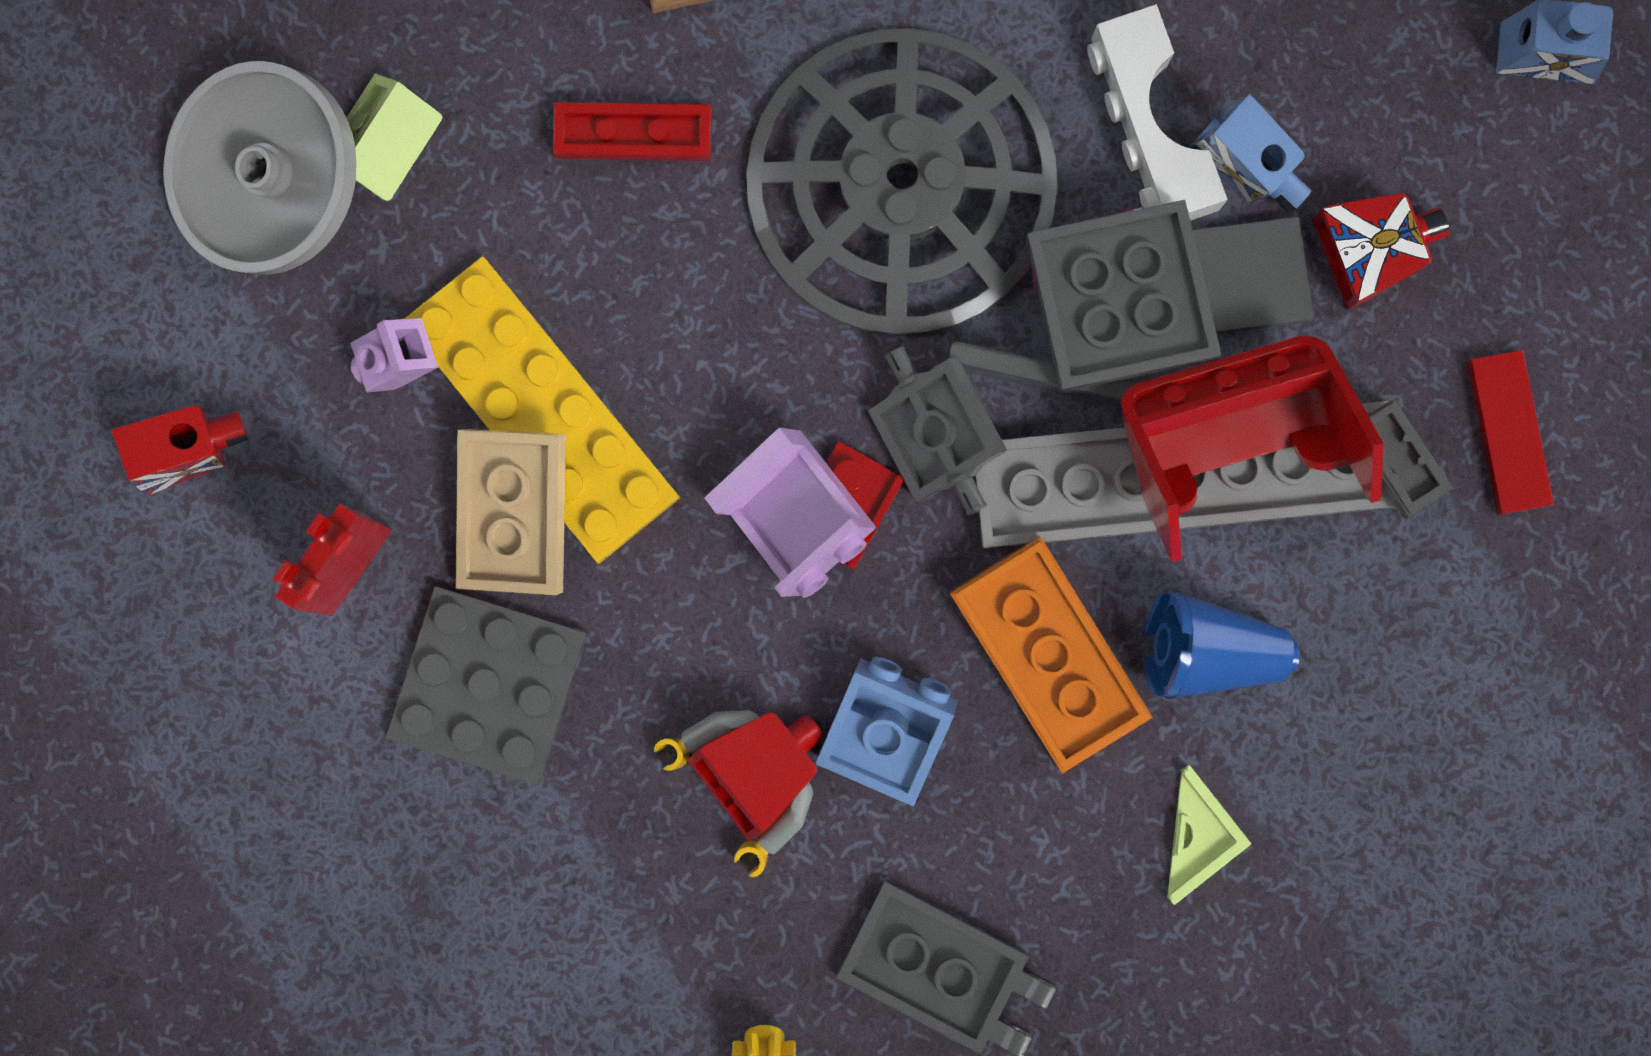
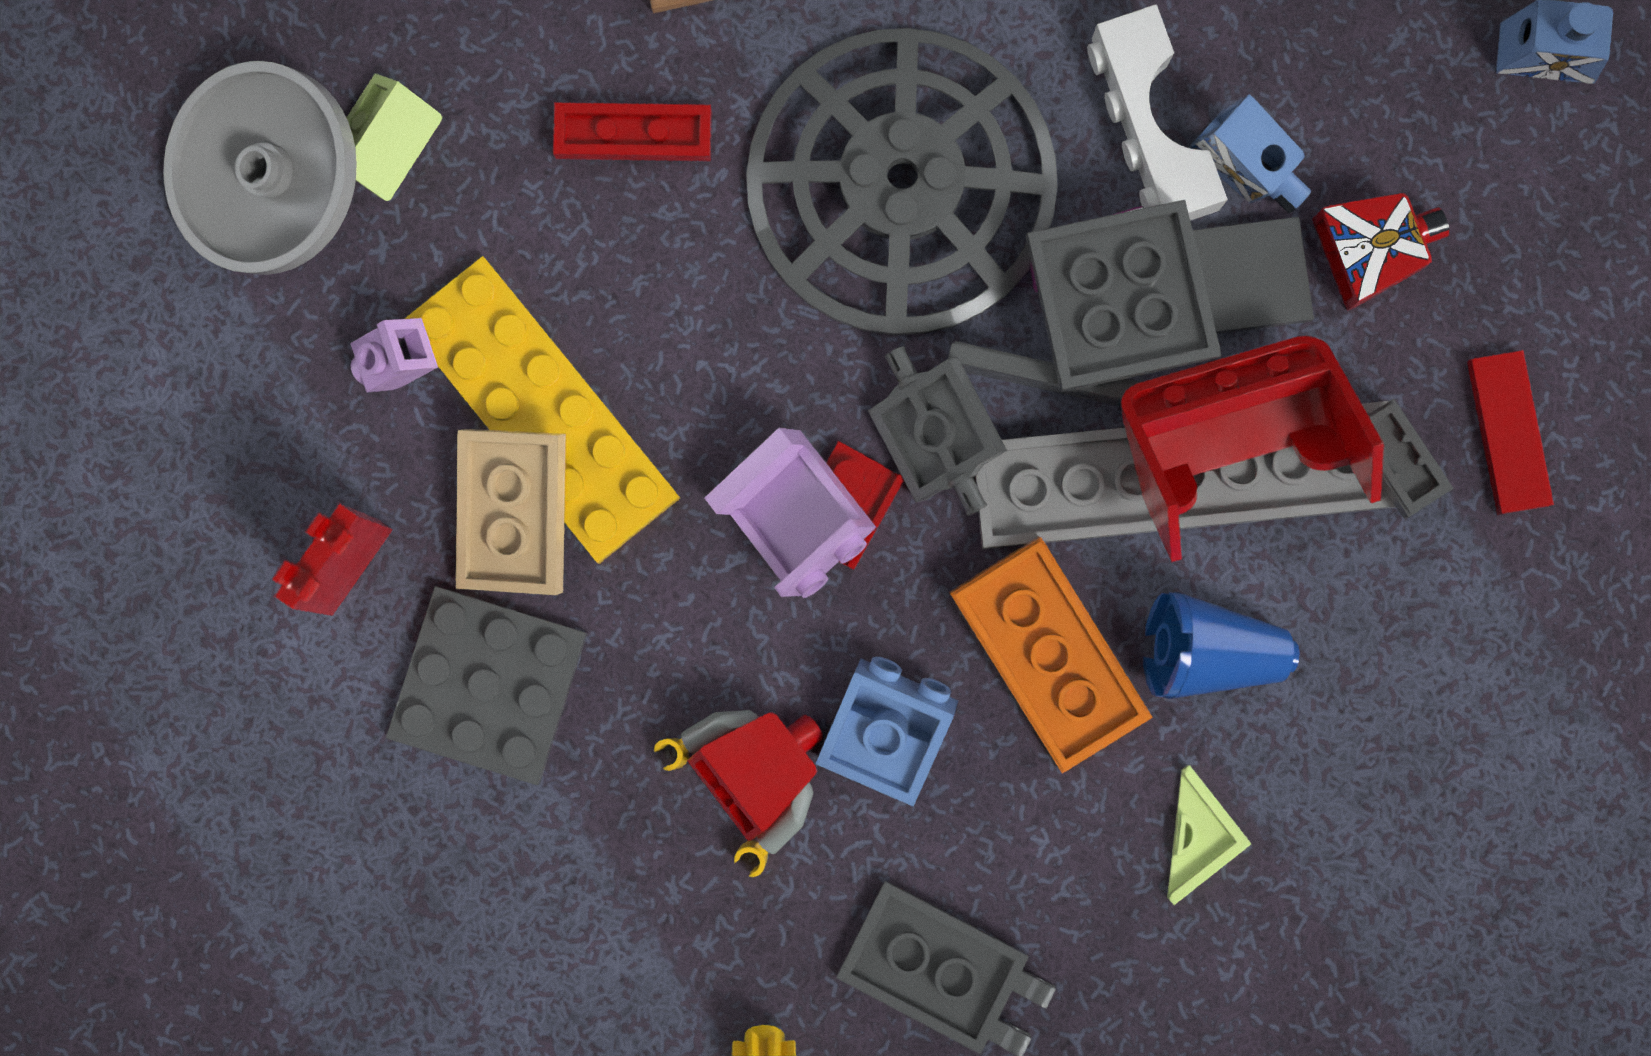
red torso [111,405,249,495] -> none

